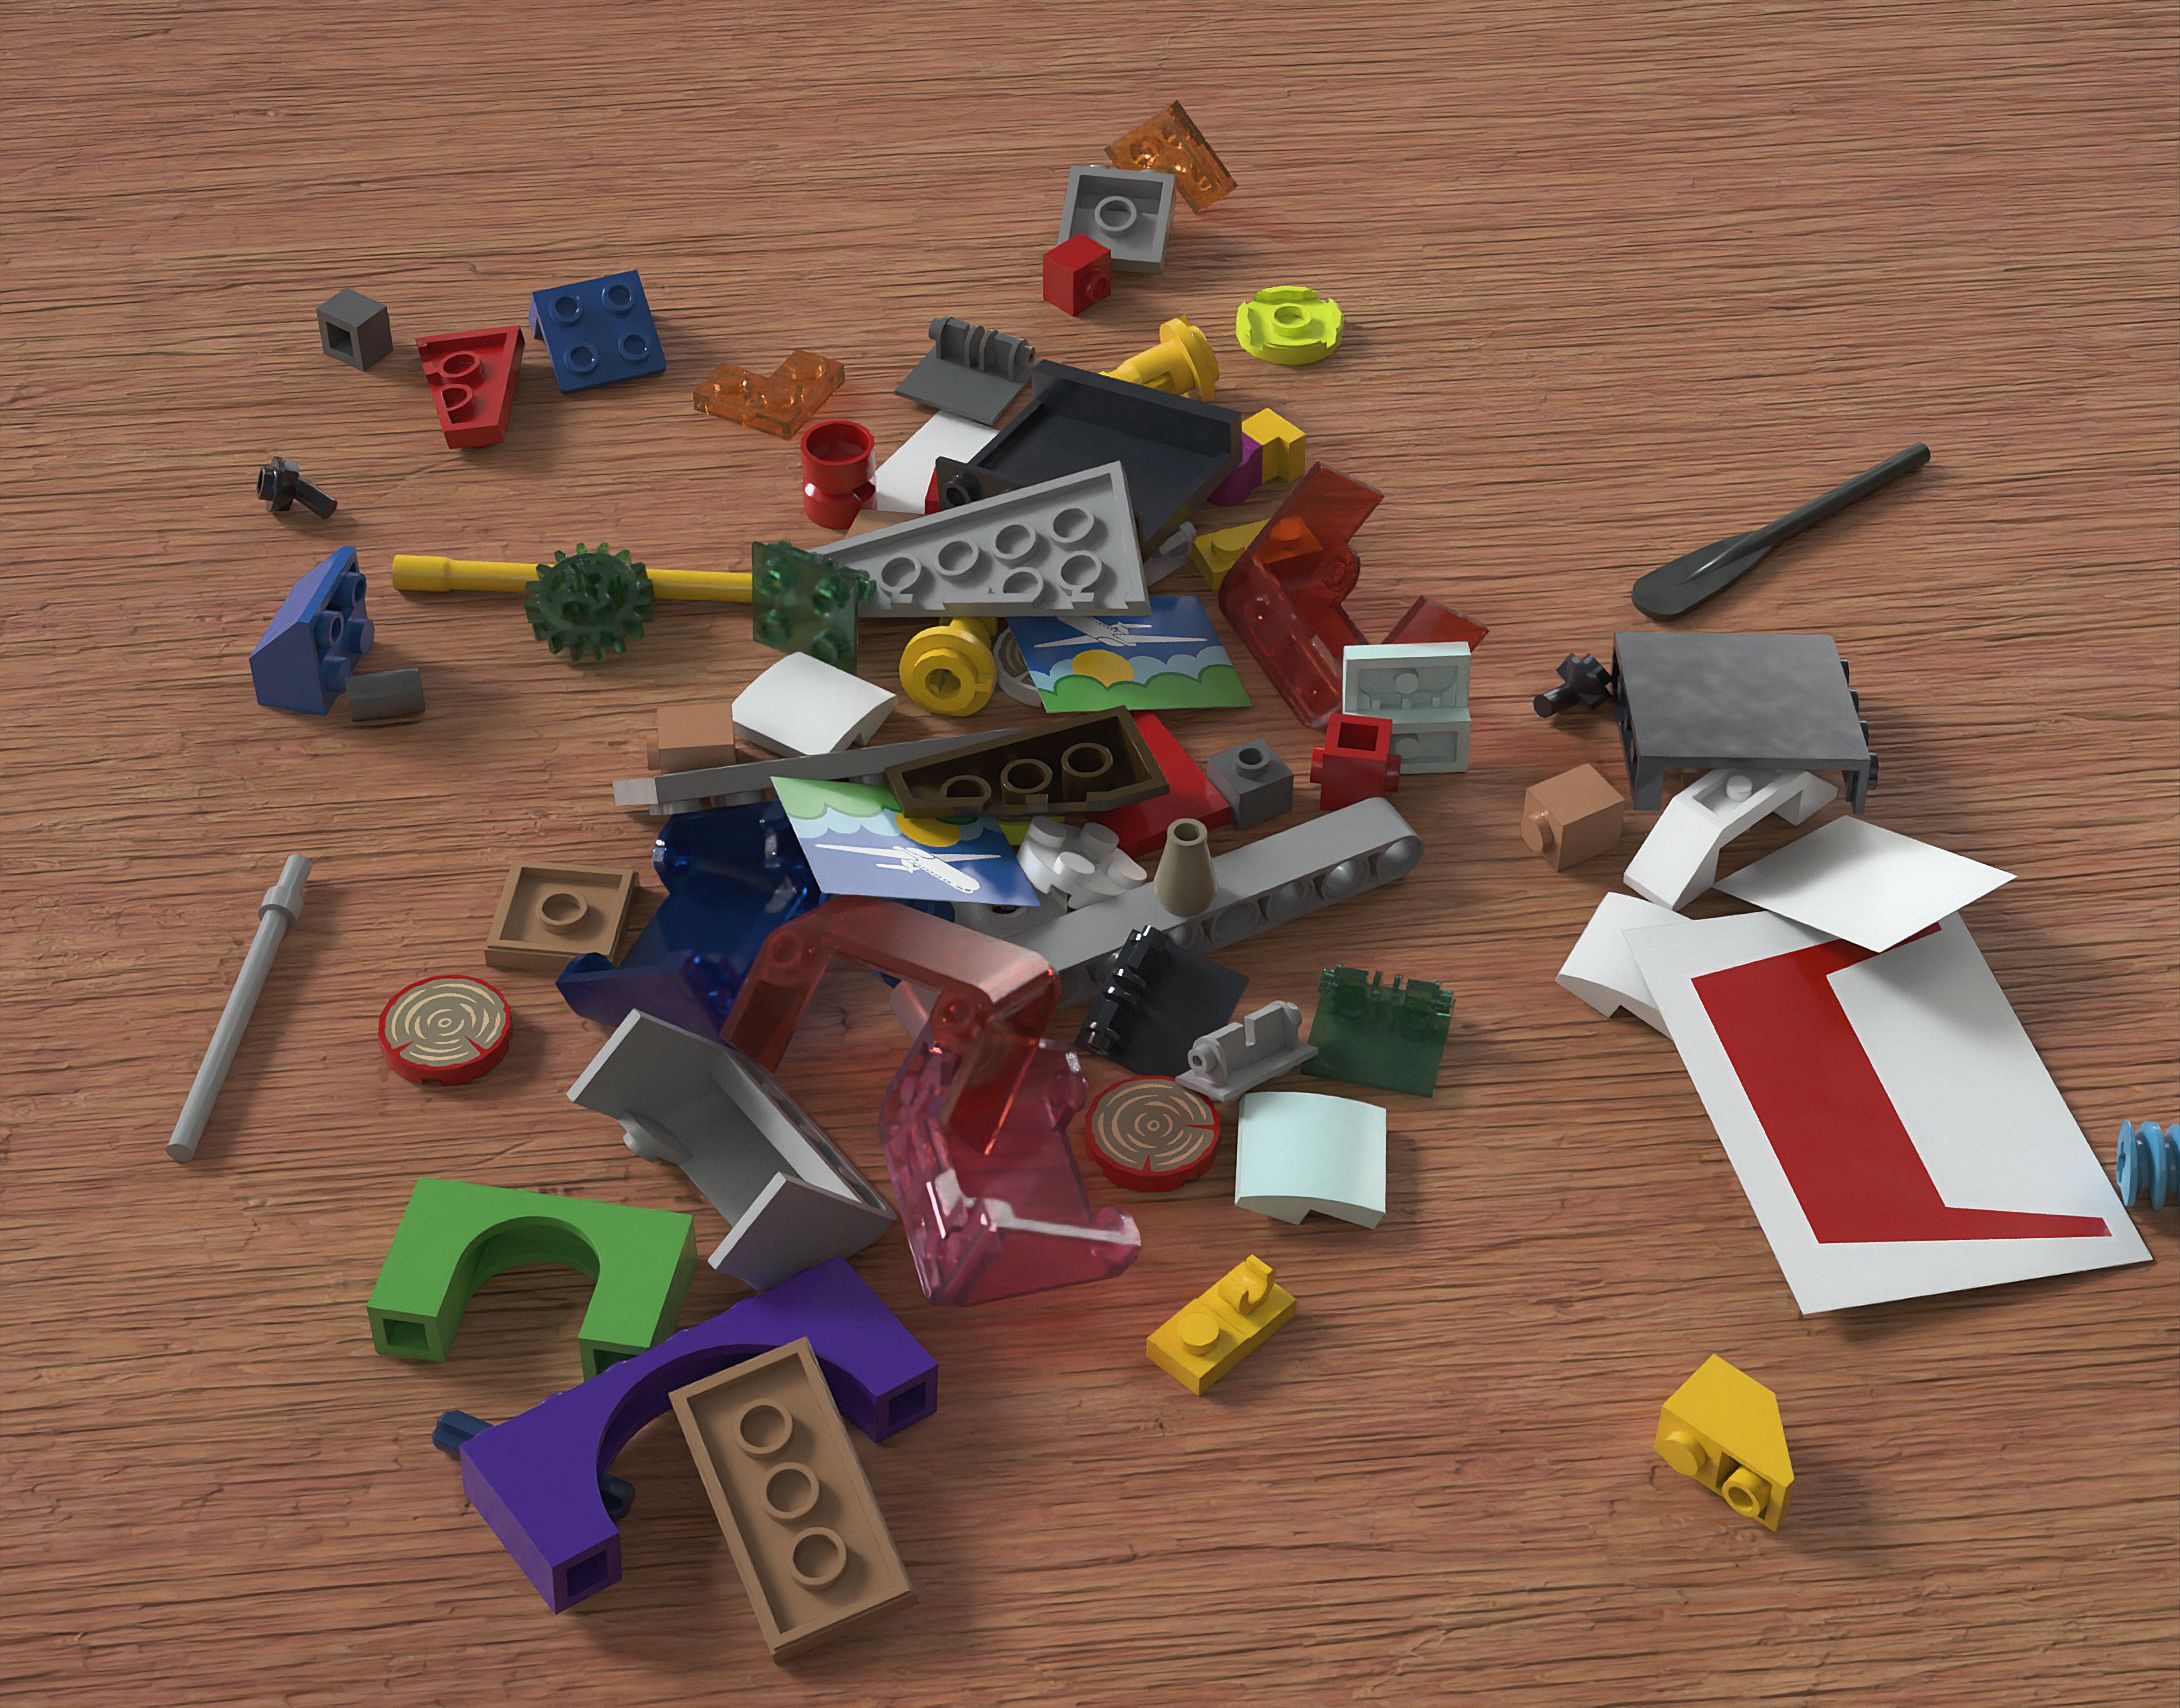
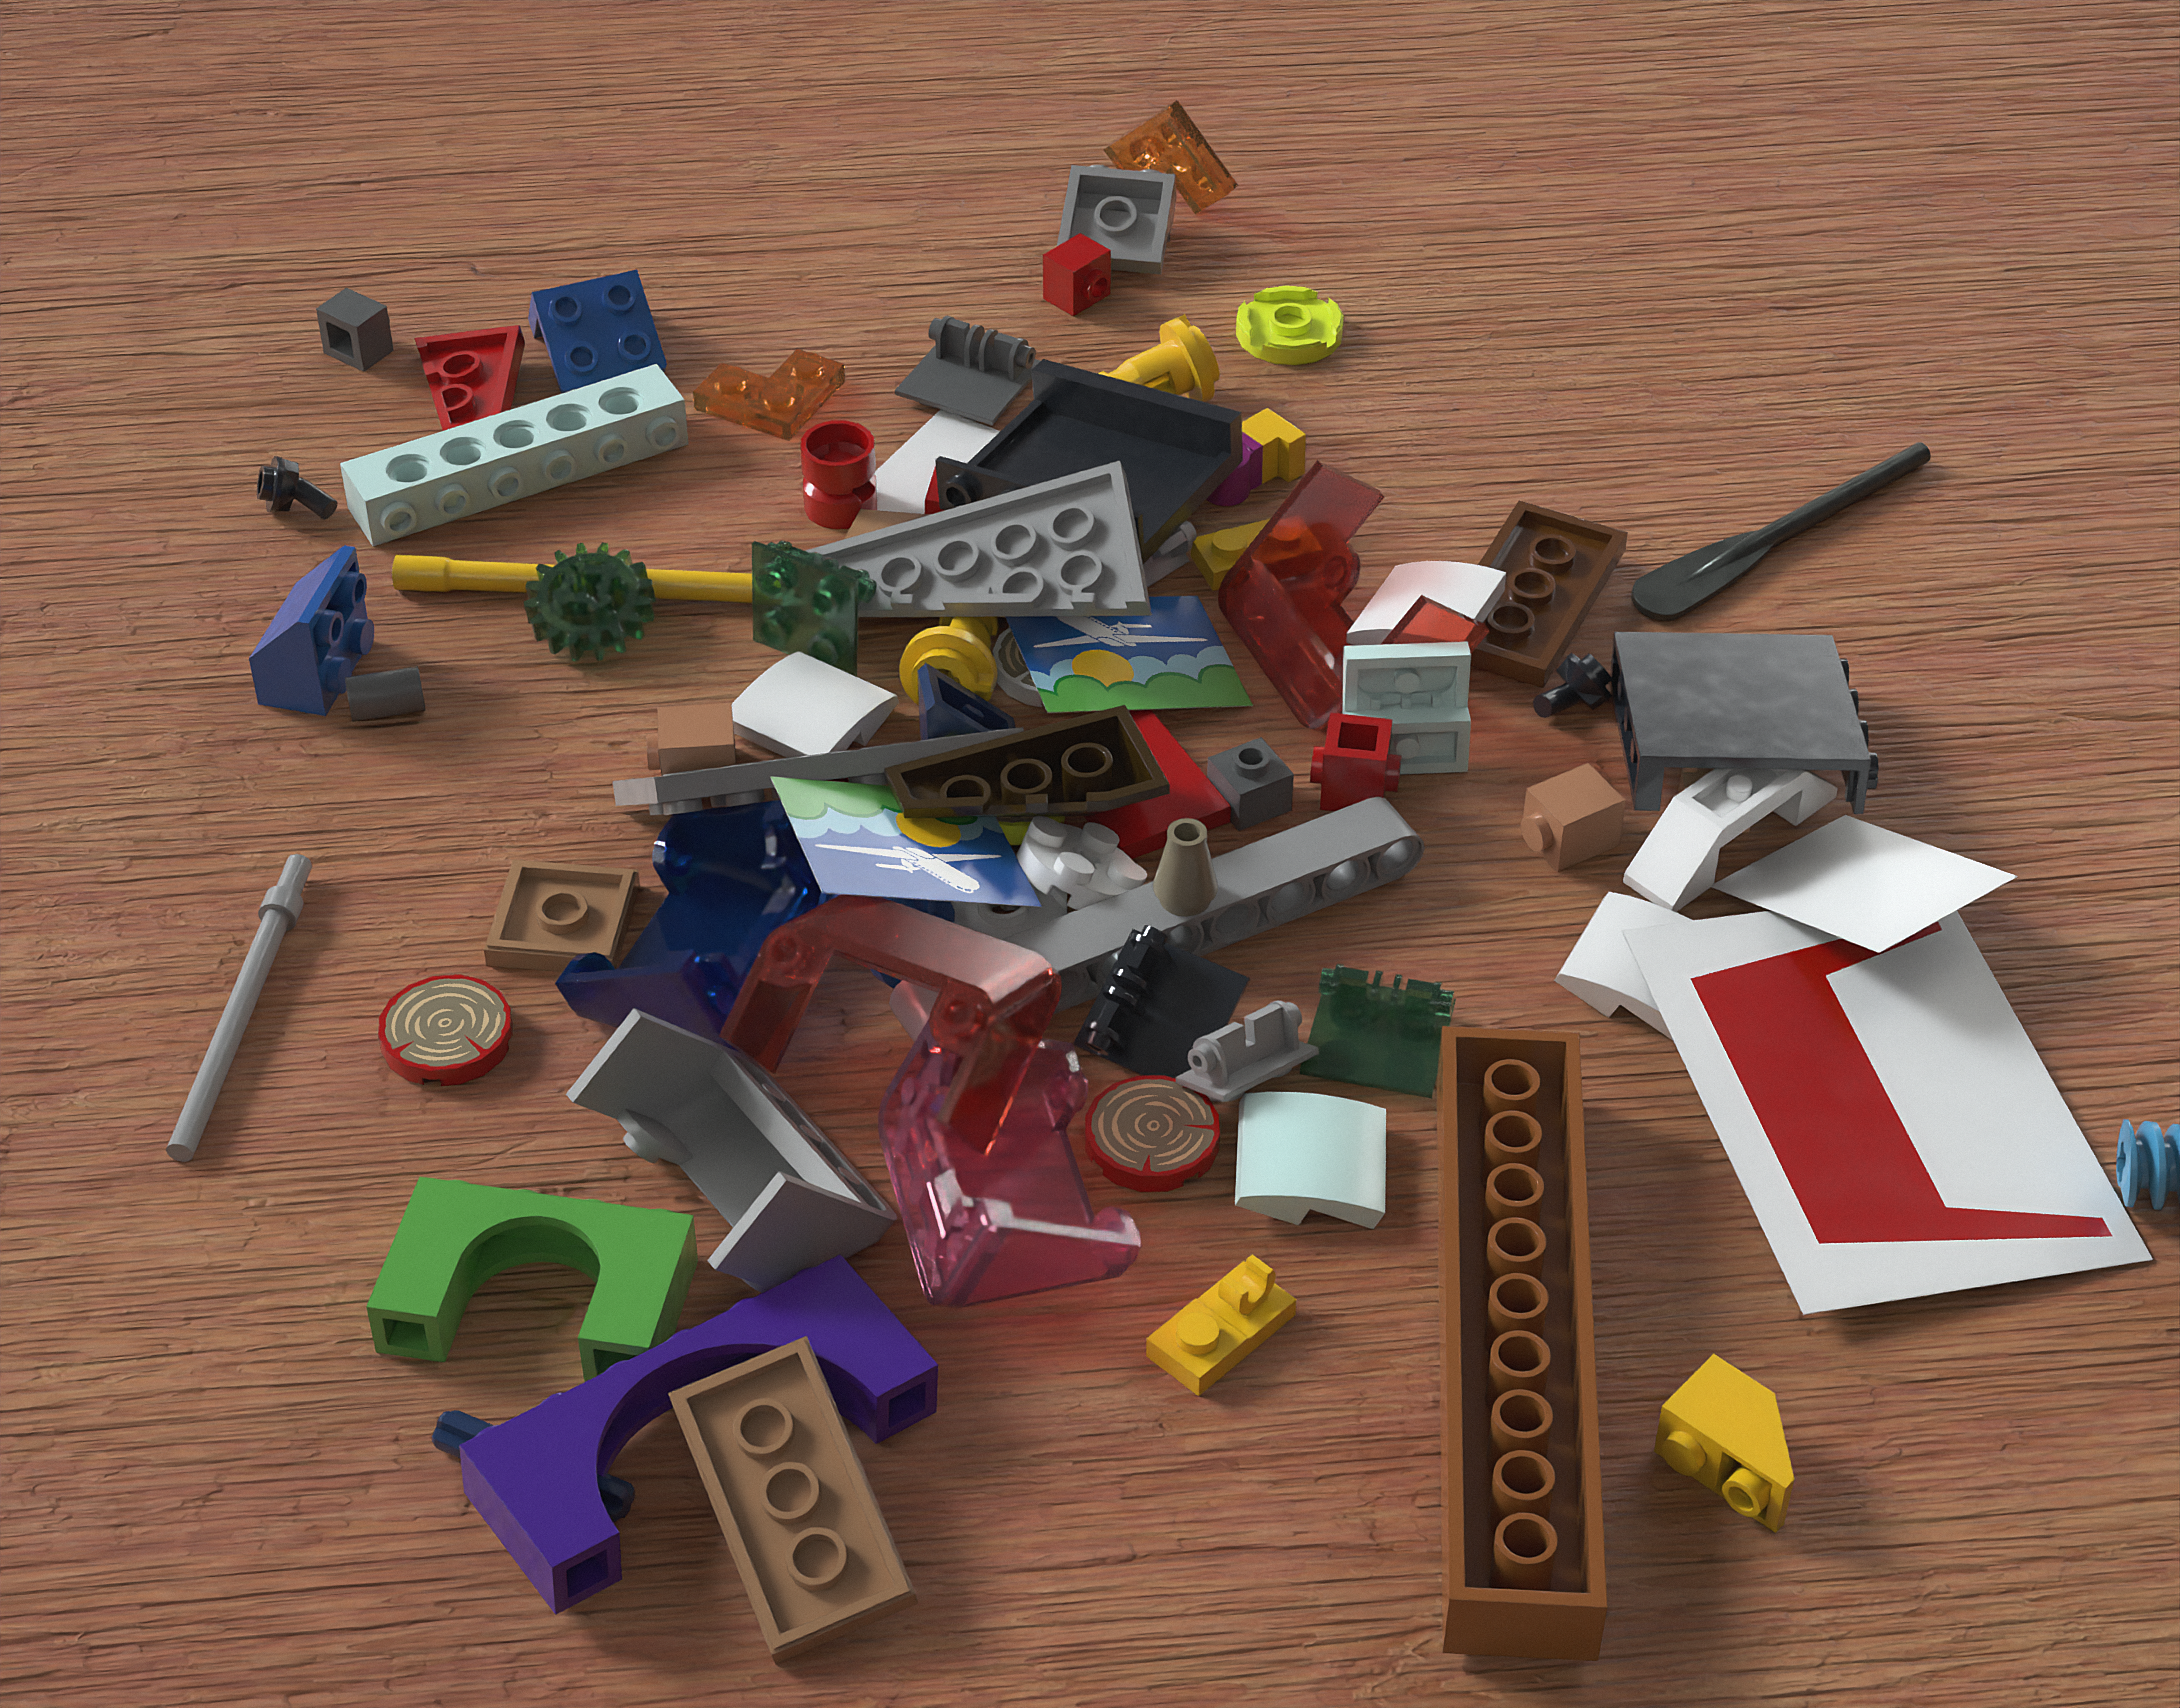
none -> light aqua brick [340,364,688,546]
none -> dark blue slope [918,663,1016,740]
none -> white slope [1346,561,1506,646]
none -> dark orange brick [1437,1026,1608,1661]
none -> reddish brown plate [1468,500,1628,688]

